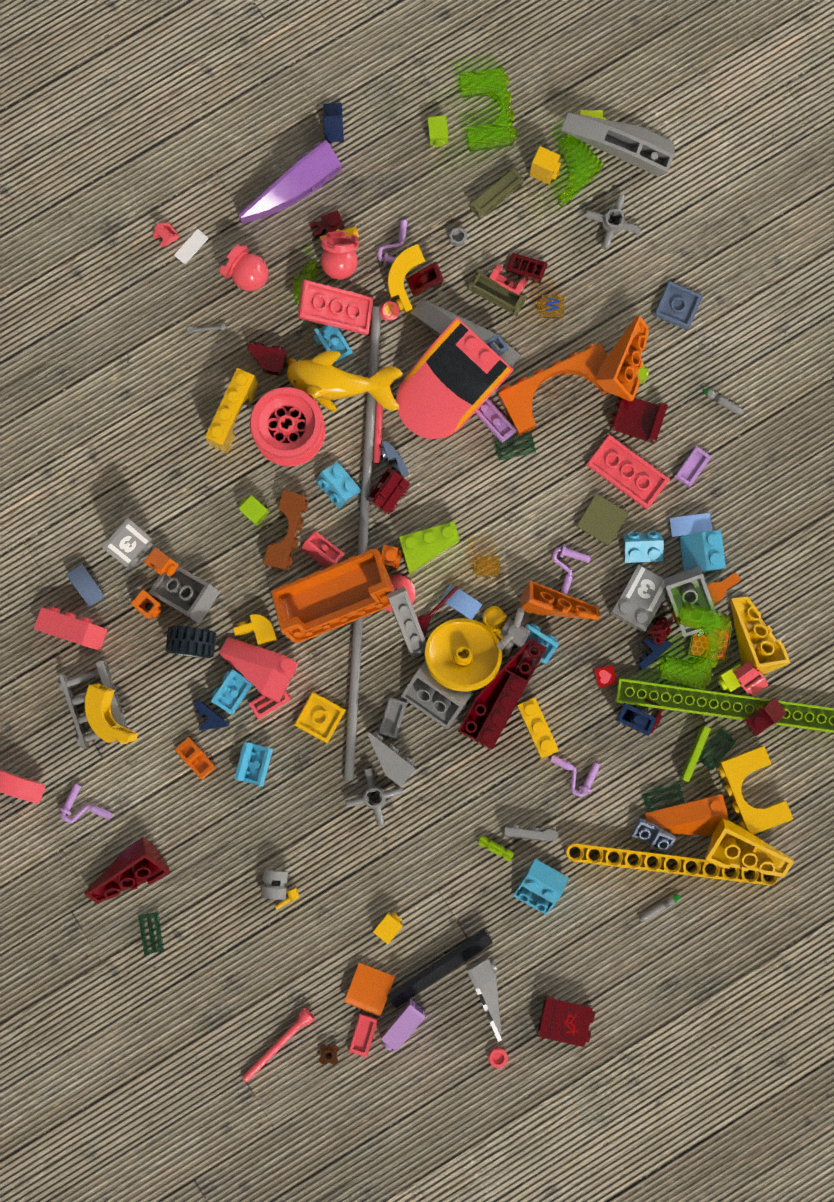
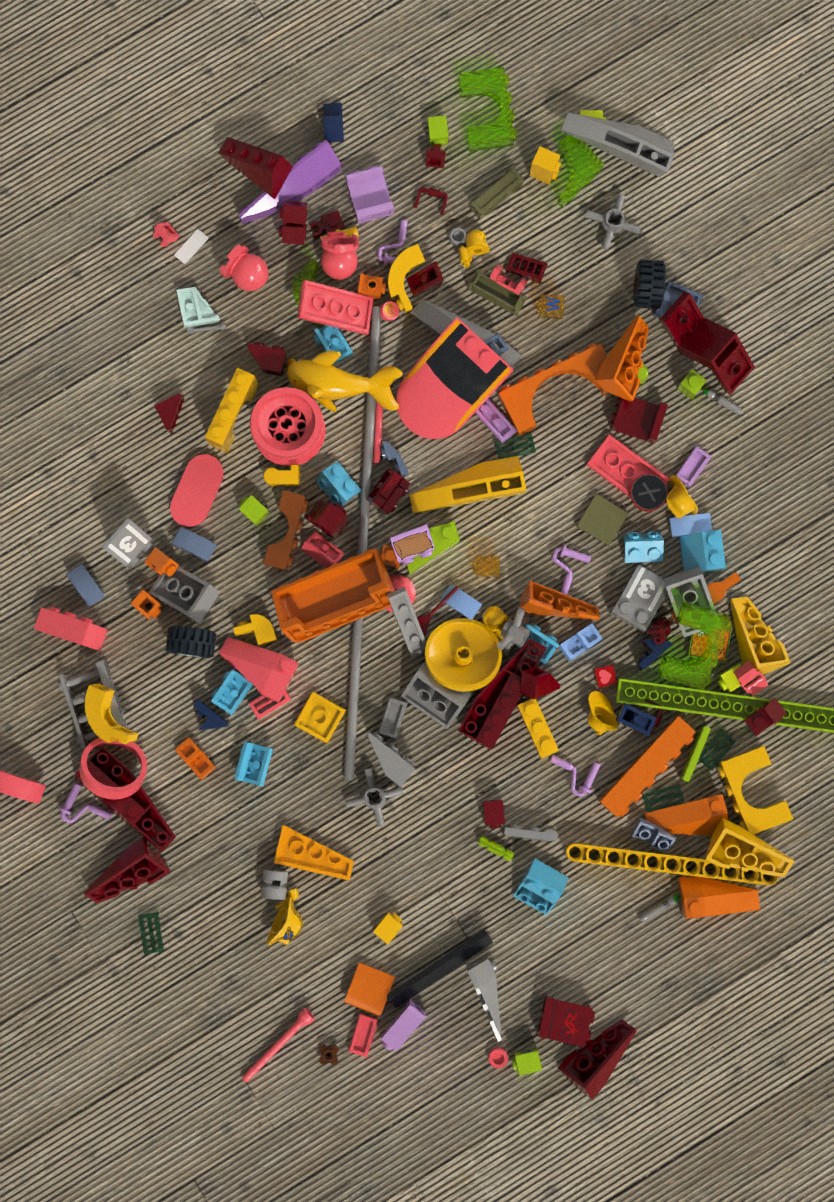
none -> dark red wedge [75,746,176,852]
none -> coral piece [79,738,147,799]
none -> dark red slope [154,394,185,434]
none -> coral tile [170,454,224,528]
none -> sand blue slope [171,527,216,562]
none -> light aqua wing [176,287,220,328]
none -> dark red wedge [218,137,293,200]
none -> yellow leg [264,465,300,487]
none -> yellow hat [266,896,303,945]
none -> light orange wing [274,825,354,881]
none -> dark red piece [279,201,308,245]
none -> dark red wedge [305,500,349,540]
none -> lavender panel [346,166,394,224]
none -> orange brick [358,273,386,300]
none -> slope [390,524,435,565]
none -> yellow wedge [410,456,526,514]
none -> dark red piece [414,187,448,215]
none -> dark red tile [426,144,446,169]
none -> yellow piece [459,230,490,268]
none -> dark red brick [483,800,505,829]
none -> lime brick [511,1047,542,1076]
none -> dark red slope [520,666,560,699]
none -> light blue slope [558,623,603,661]
none -> dark red wedge [558,1019,637,1100]
none -> yellow piece [587,691,619,735]
none -> orange brick [599,716,696,818]
none -> black tile [629,473,668,512]
none -> black wheel [633,259,666,309]
none -> dark red bracket [660,291,755,395]
none -> yellow piece [666,475,698,519]
none -> lime brick [677,369,707,400]
none -> orange wedge [678,876,760,919]

